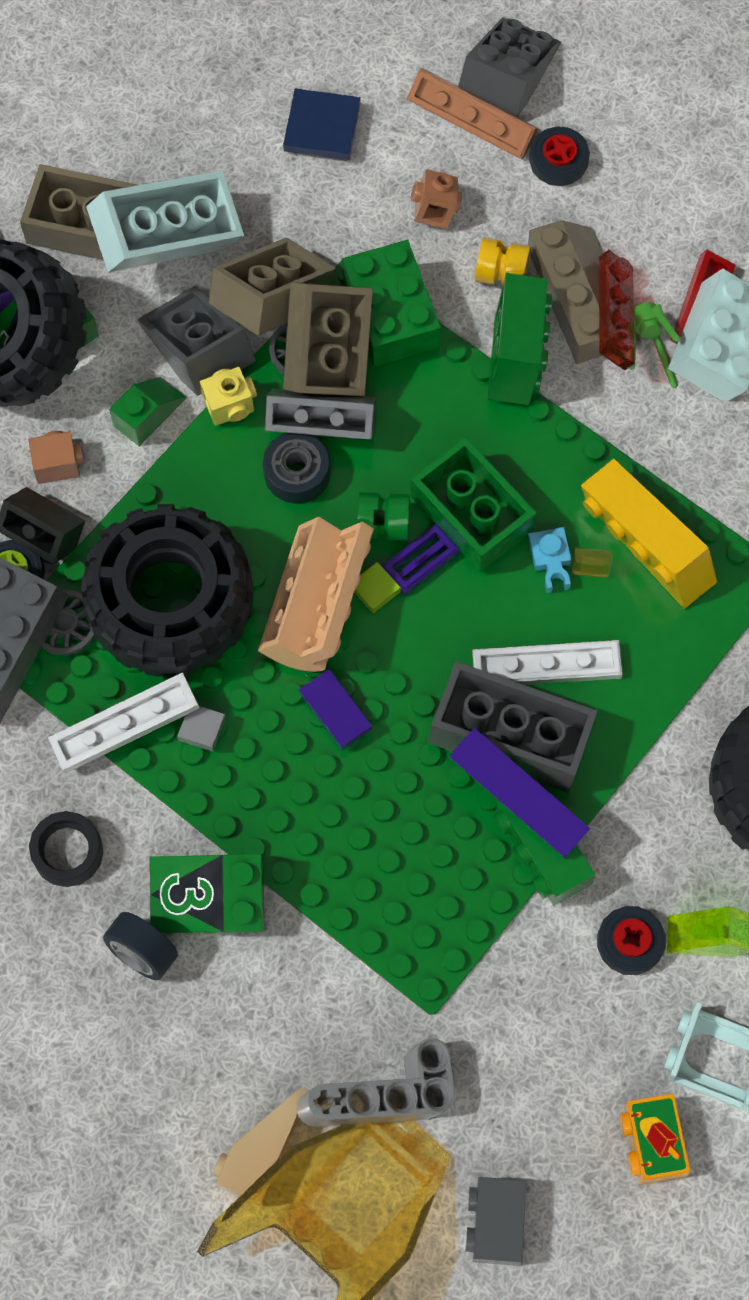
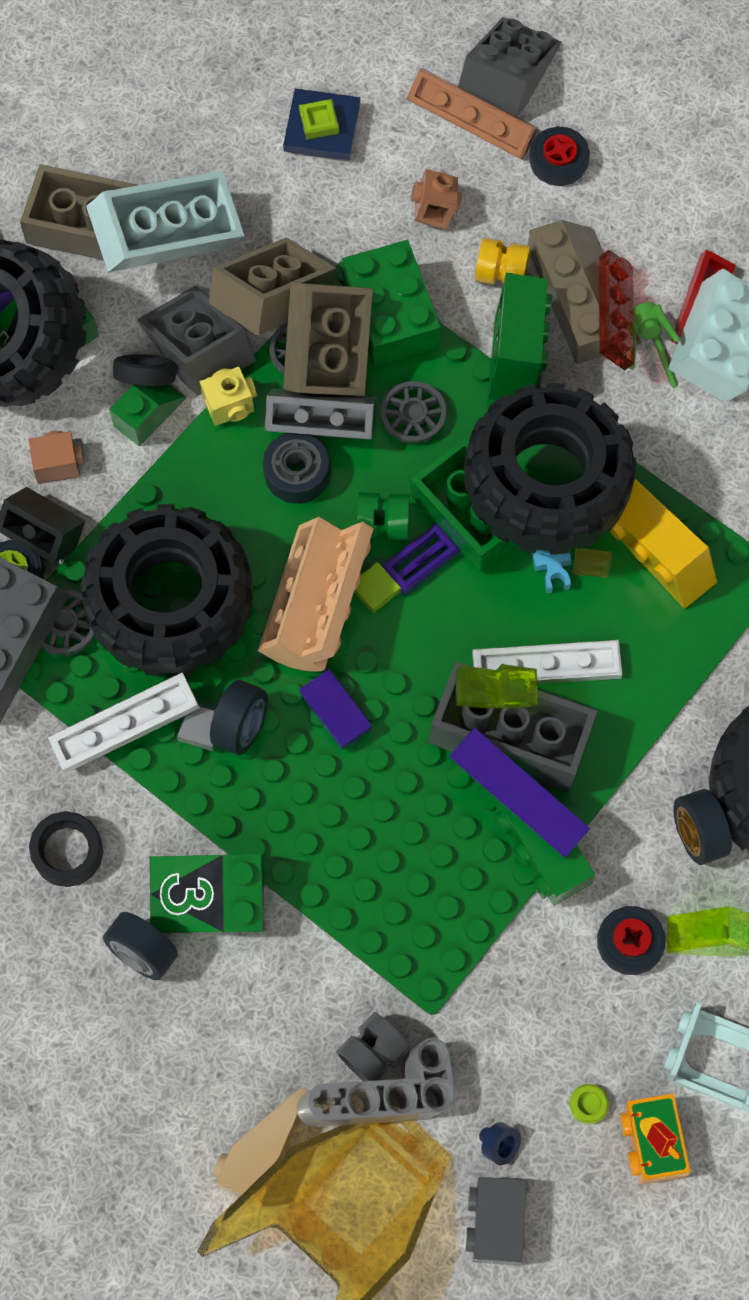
none -> black tyre [113,354,177,386]
none -> black wheel [210,680,268,755]
none -> lime tile [299,99,339,140]
none -> dark grey wheel [336,1012,410,1081]
none -> dark grey wheel [380,381,446,444]
none -> clear neon green slope [456,664,538,708]
none -> black tyre [464,383,636,555]
none -> dark blue tile [479,1122,521,1165]
none -> lime tile [569,1084,609,1125]
none -> black wheel [673,788,732,865]

